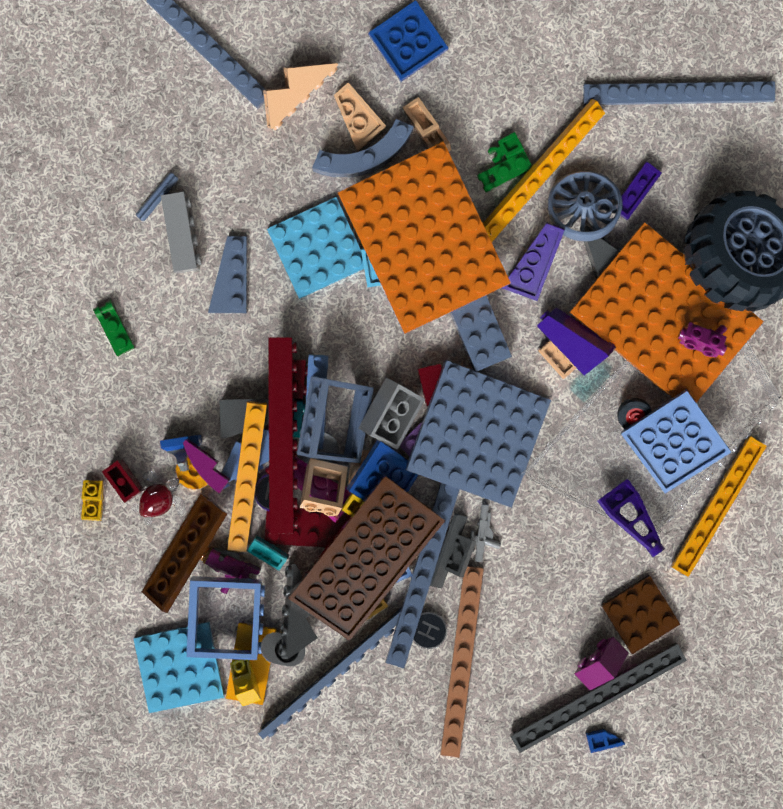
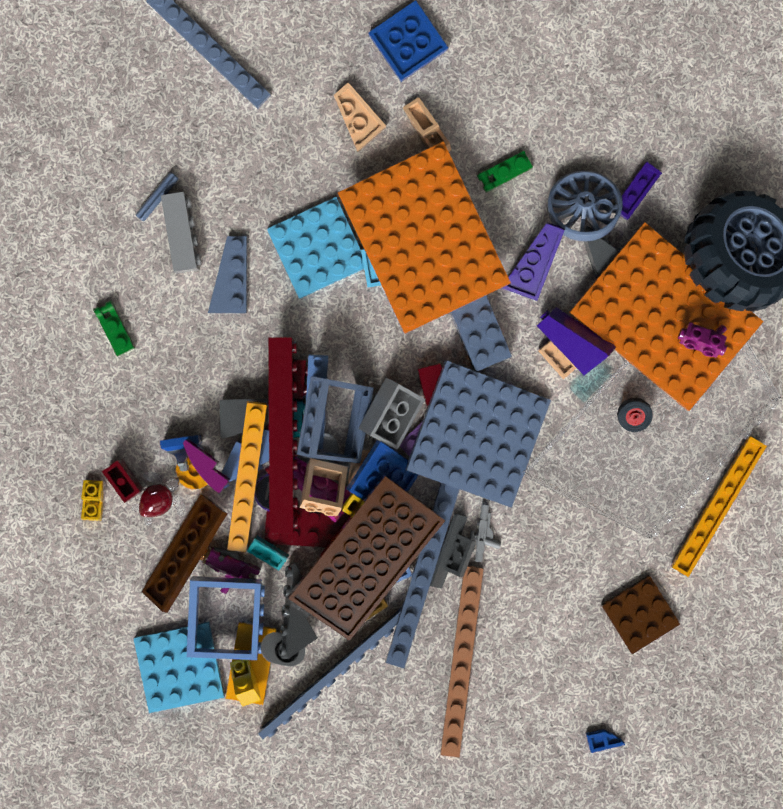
light nougat slope [263,63,338,130] -> none
sand blue brick [312,119,414,178] -> none
black tile [413,610,448,650] -> none
light orange plate [483,99,605,242] -> none
green plate [488,132,524,163] -> none
dark grey plate [510,642,687,753] -> none
magenta brick [574,637,629,690] -> none
sand blue plate [583,81,776,105] -> none
dark purple plate [597,479,665,557] -> none
medium blue plate [621,389,731,494] -> none

